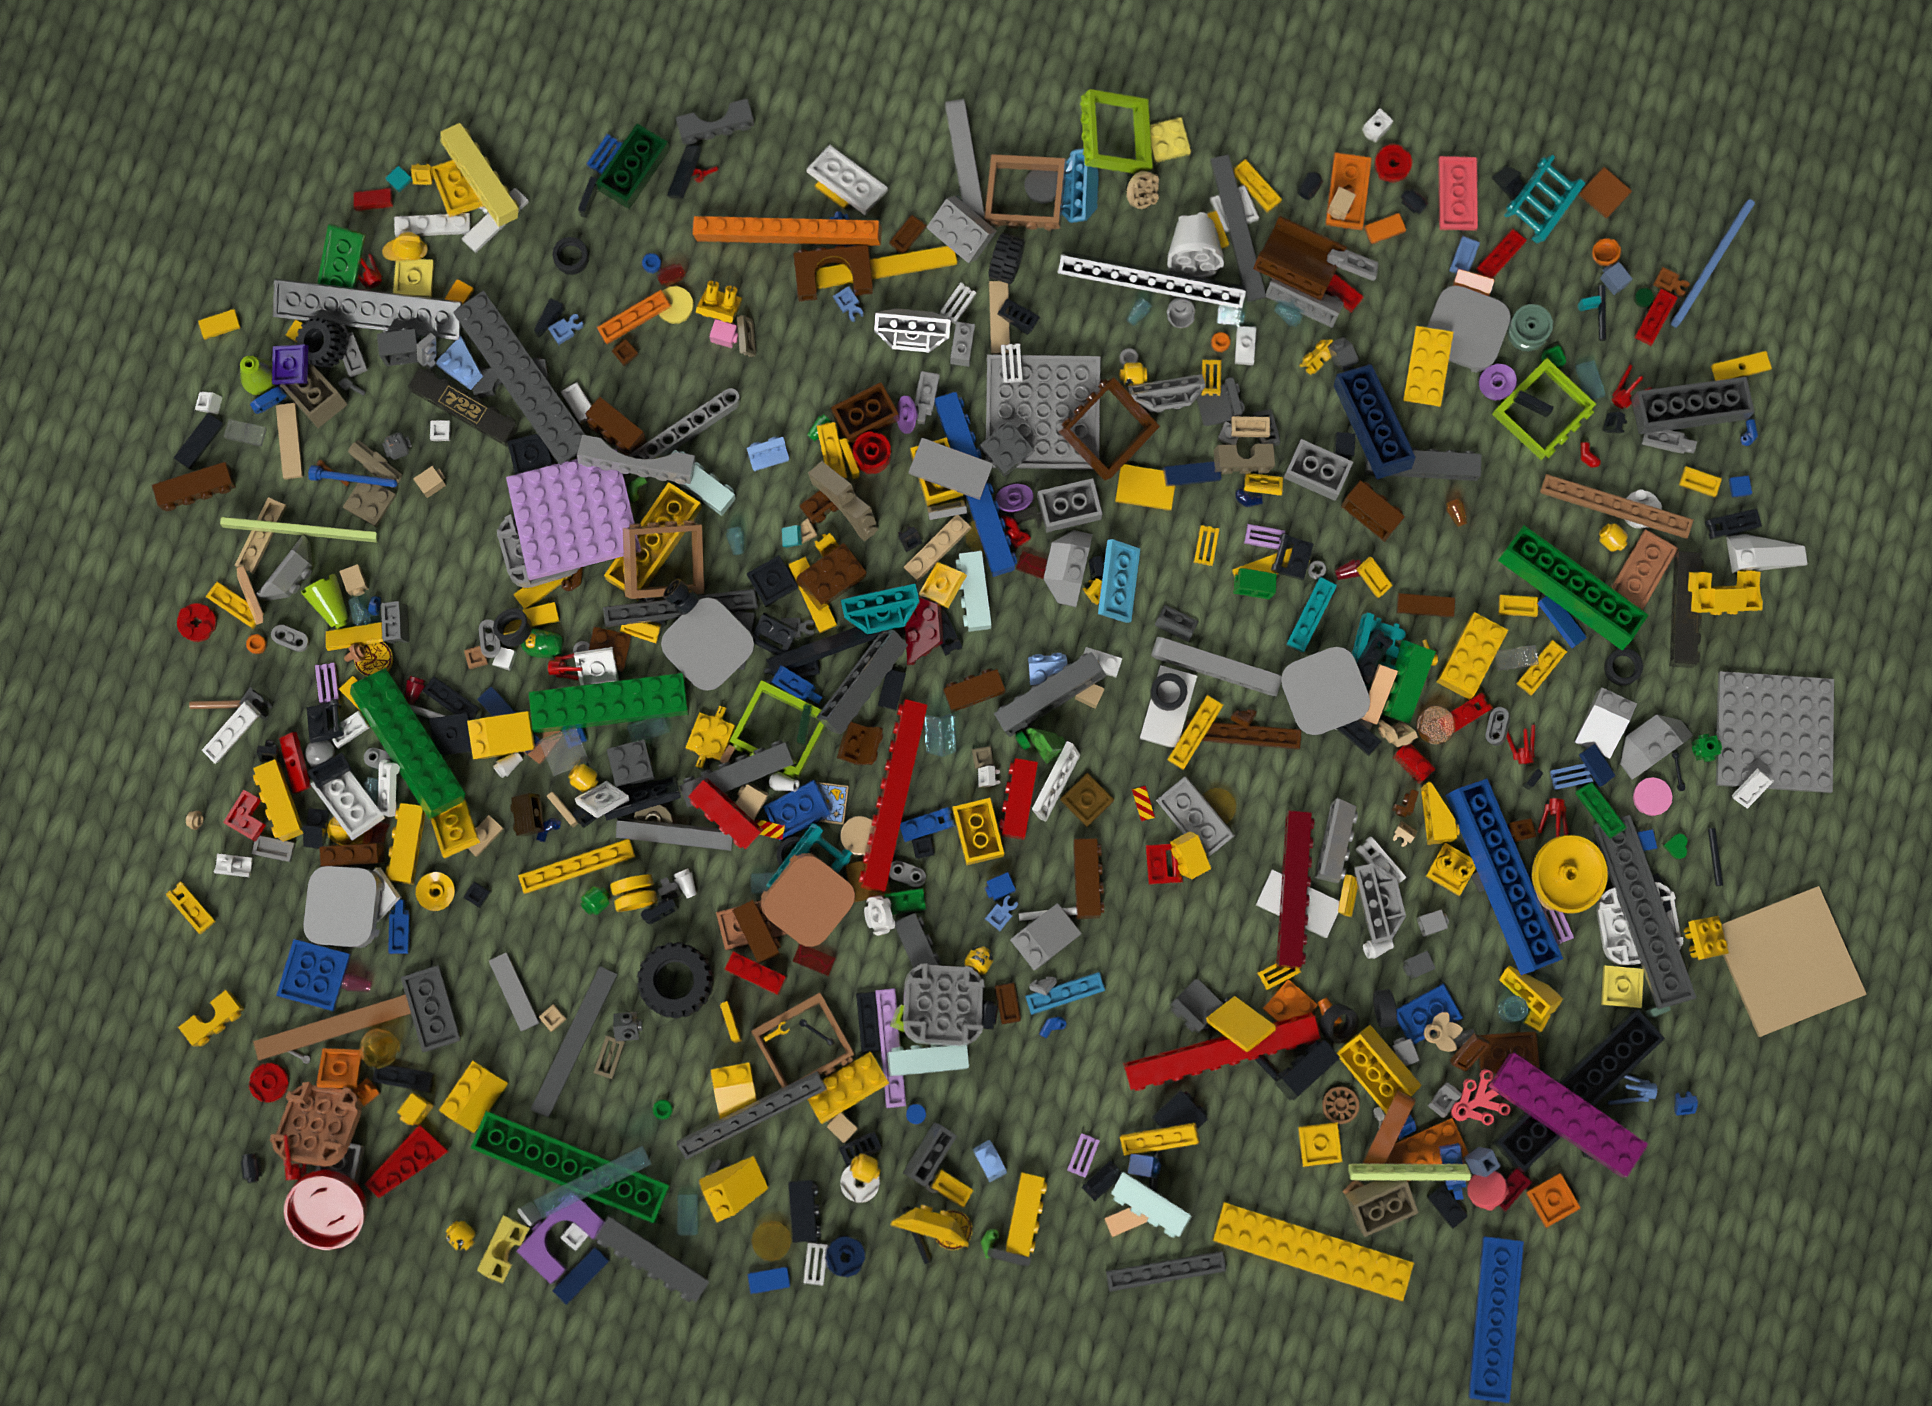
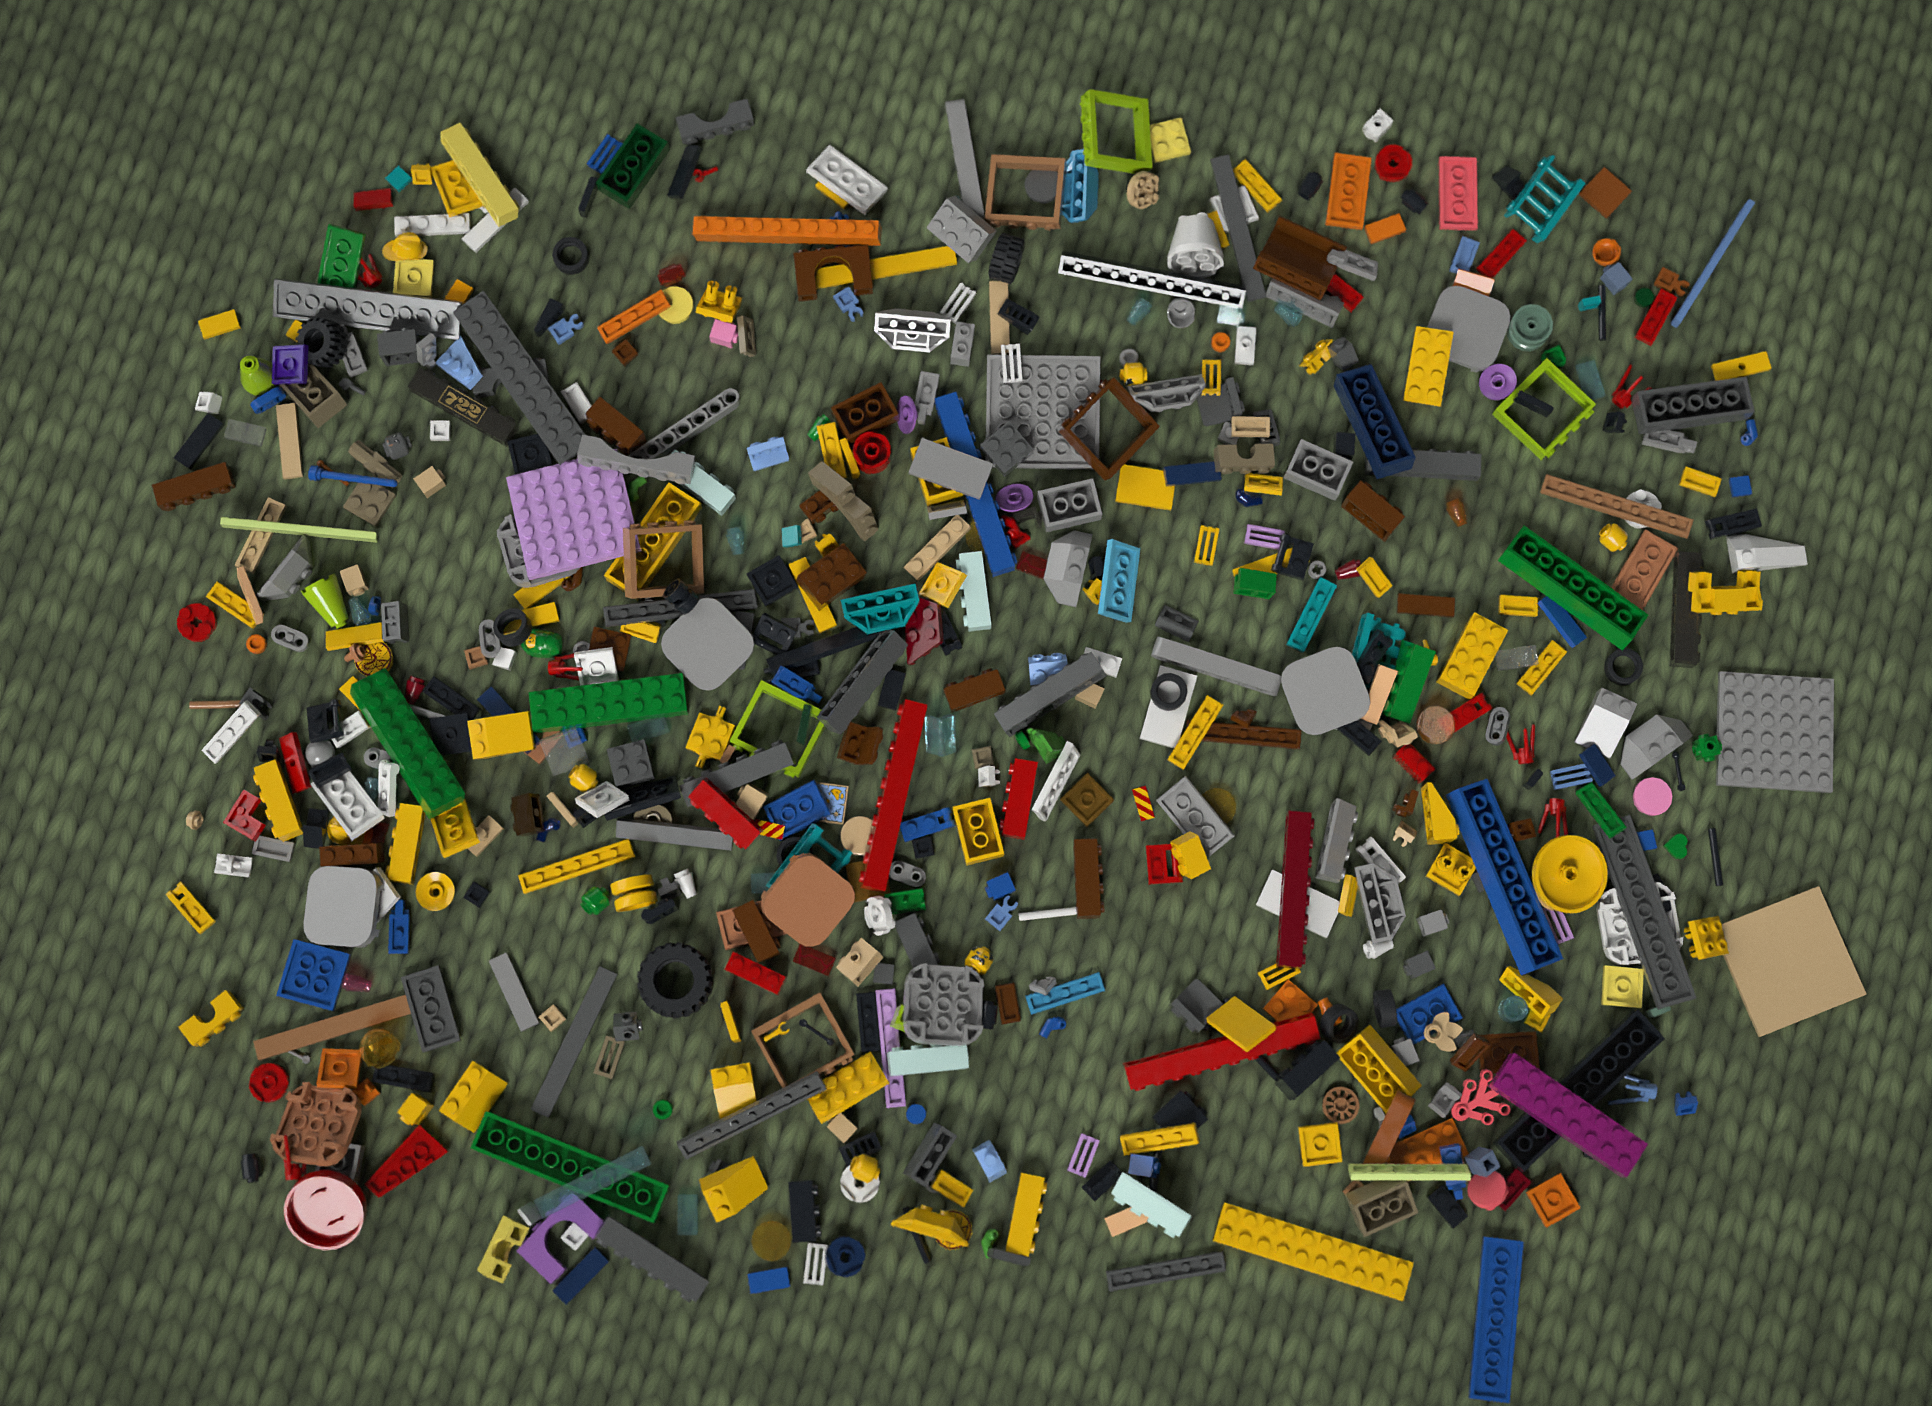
lavender tile [315,663,340,704] -> none
yellow head [446,1220,476,1251] -> none
white cone [493,753,523,778] -> none
blue tile [642,253,661,273] -> none
white cone [769,772,799,792] -> none
reddish brown tile [889,215,927,254] -> none
black tile [898,526,922,552] -> none
light grey slope [1010,903,1082,971] -> none
tan brick [1327,187,1356,220] -> none
red arm [1580,442,1601,468] -> none
white plate [1732,768,1774,809] -> none
none -> tan brick [836,938,883,987]
none -> dark grey tile [873,963,894,985]

